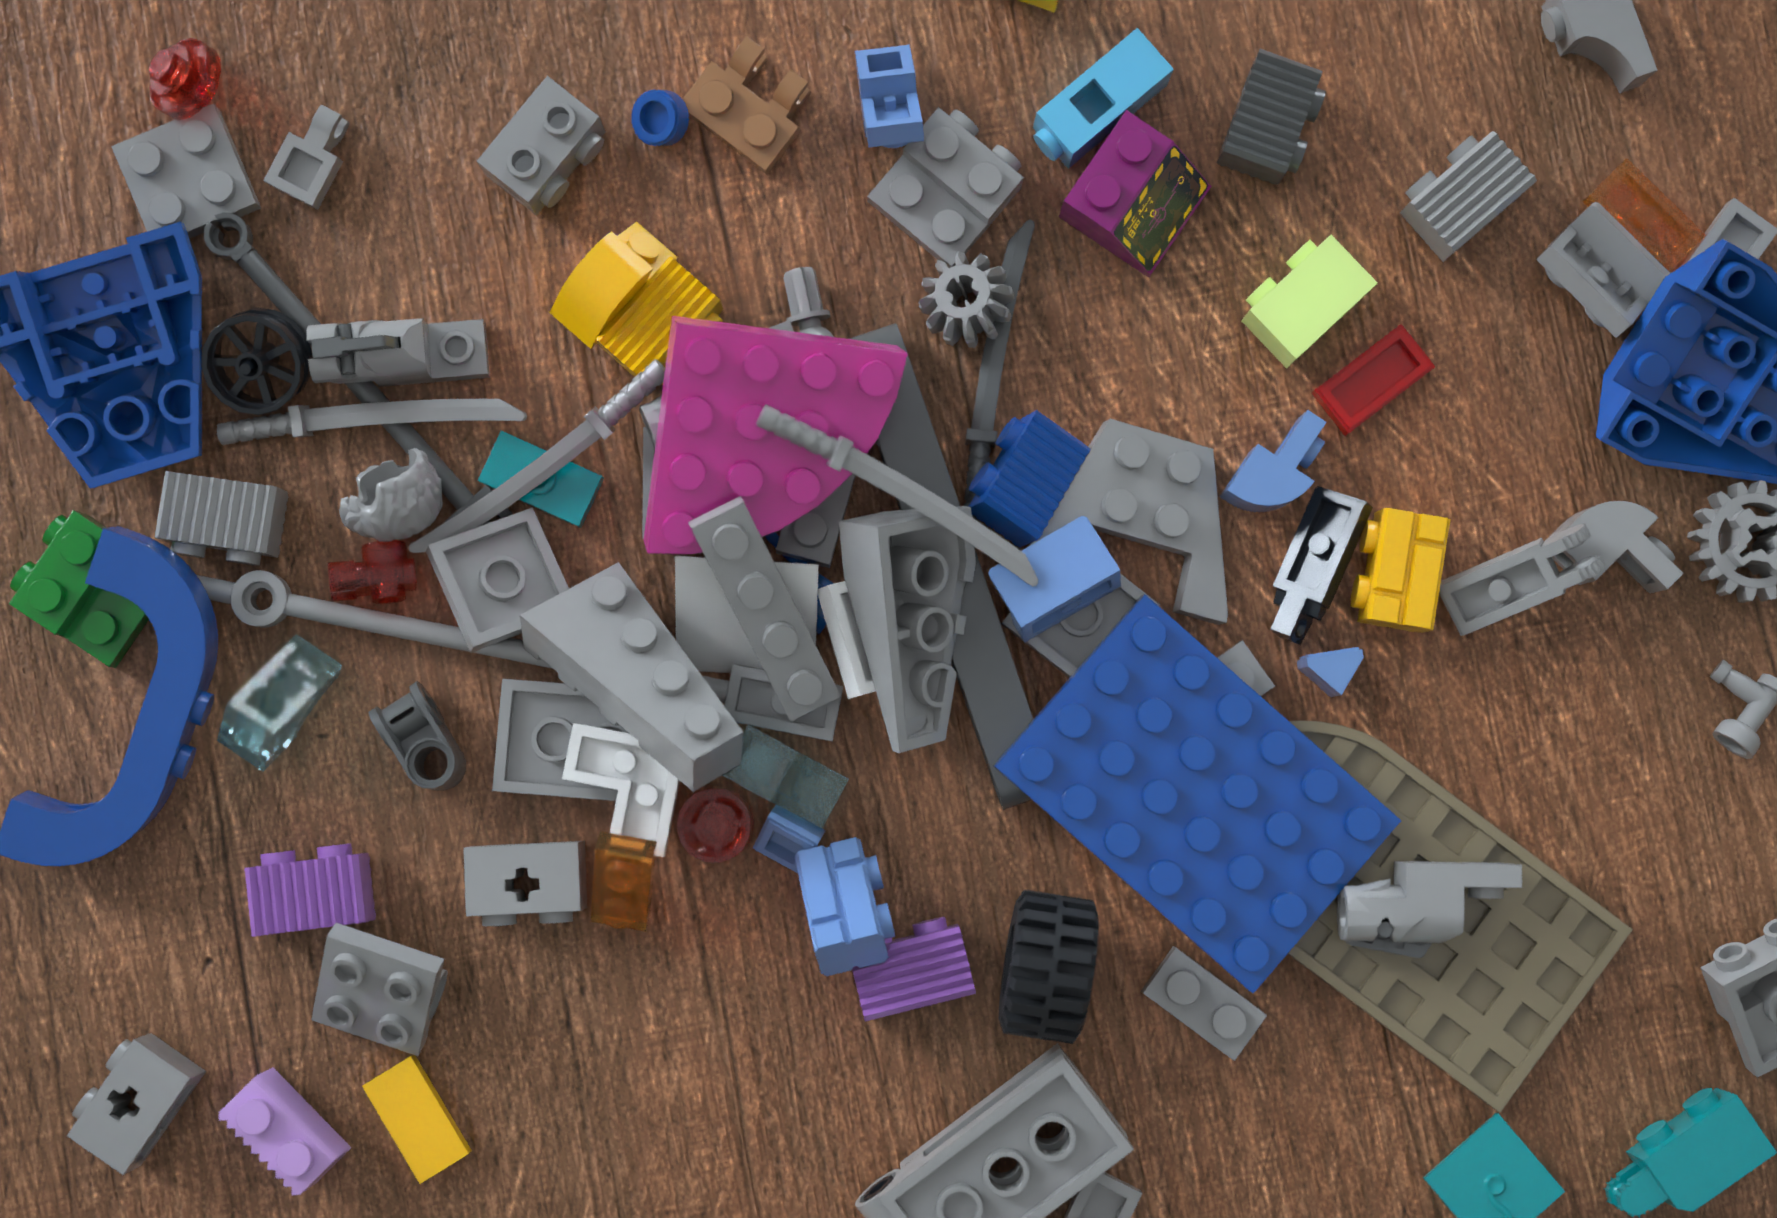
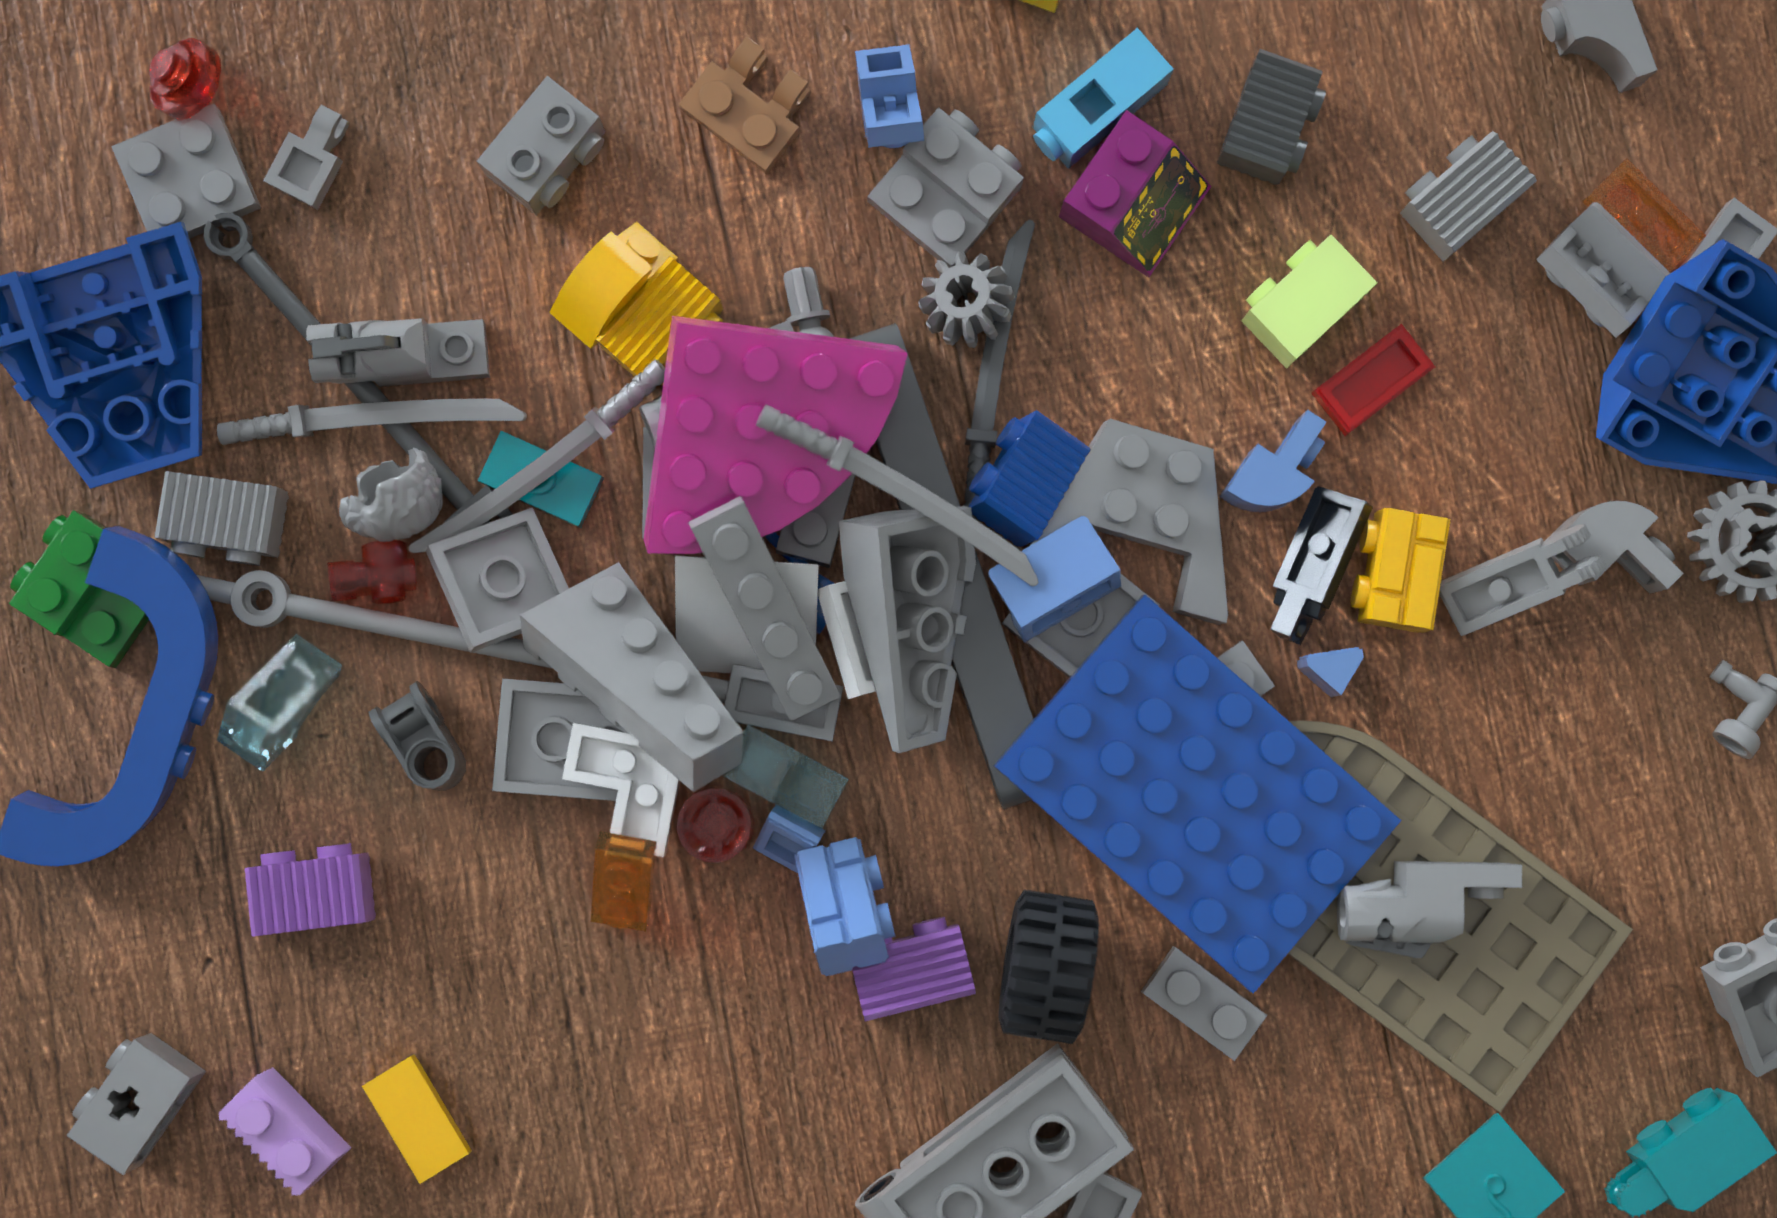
black wheel [201,307,313,415] -> none
light grey plate [311,922,448,1056] -> none
light grey brick [464,841,588,926] -> none
blue tile [631,90,689,146] -> none

